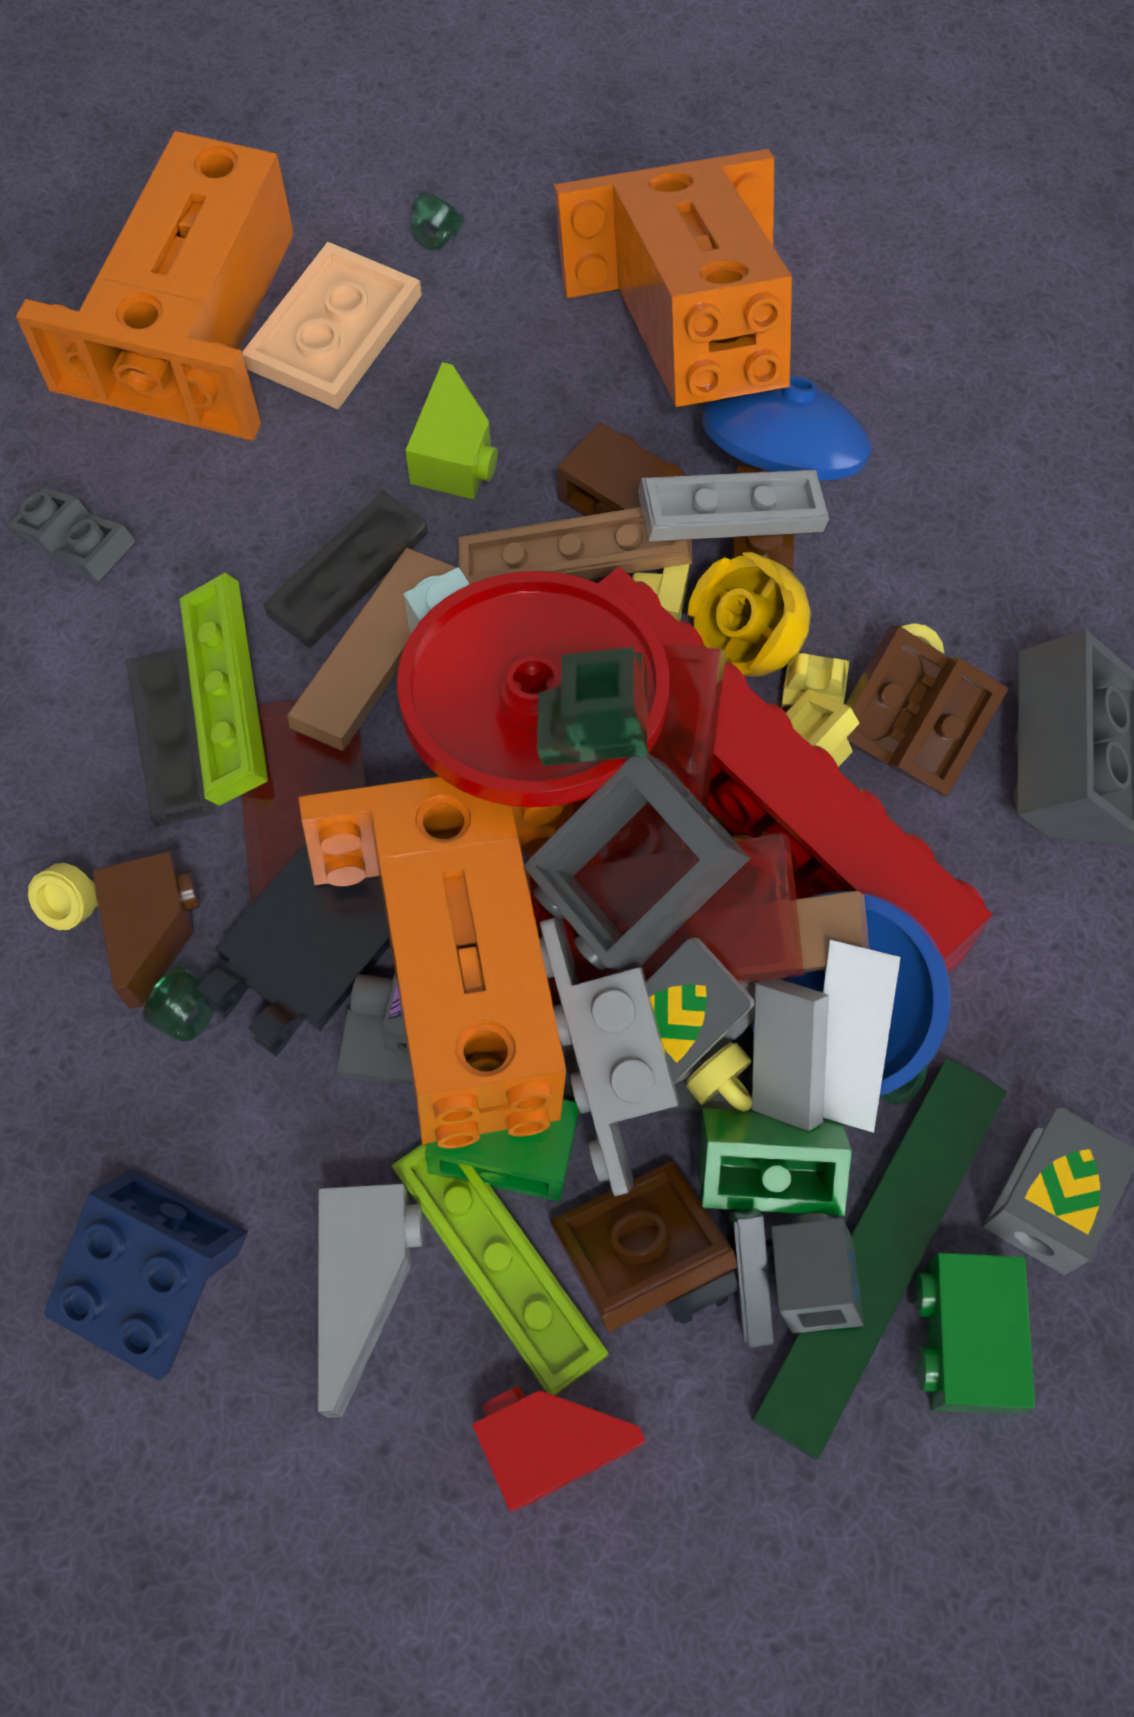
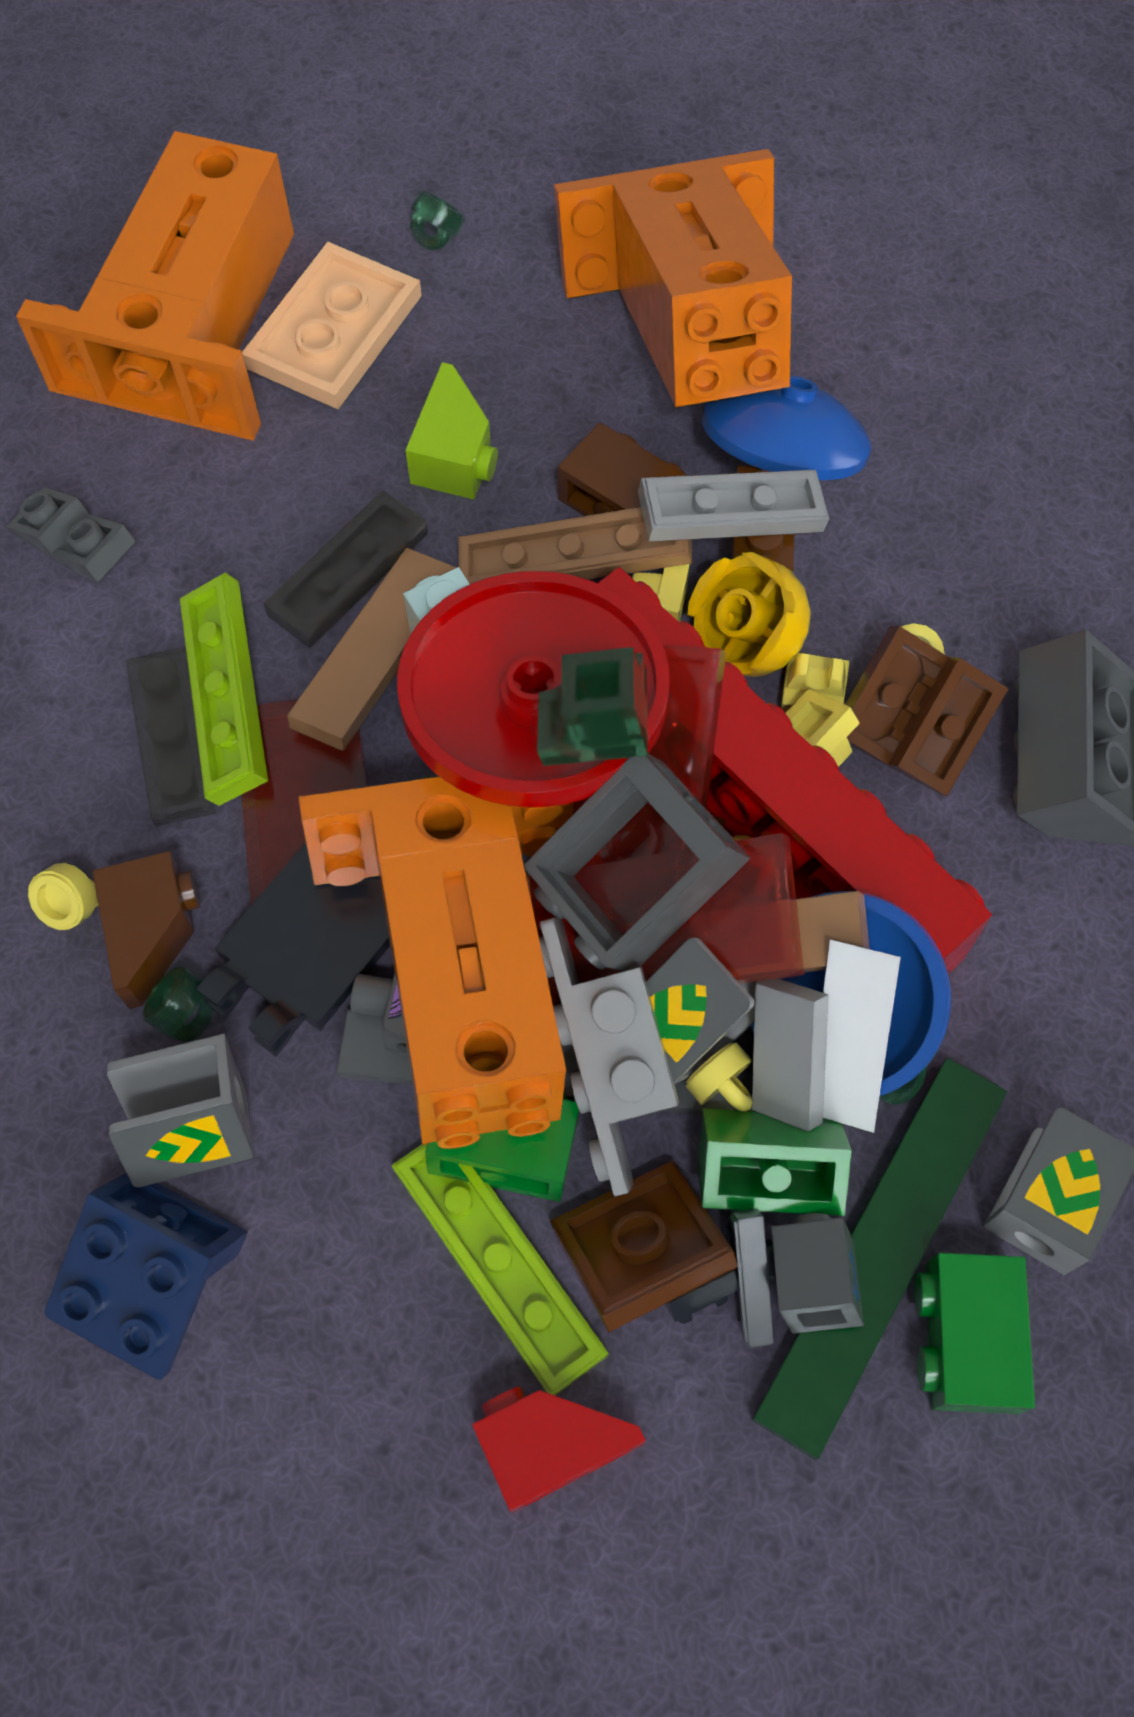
light grey slope [318,1184,423,1418] -> none
none -> piece [107,1034,254,1187]

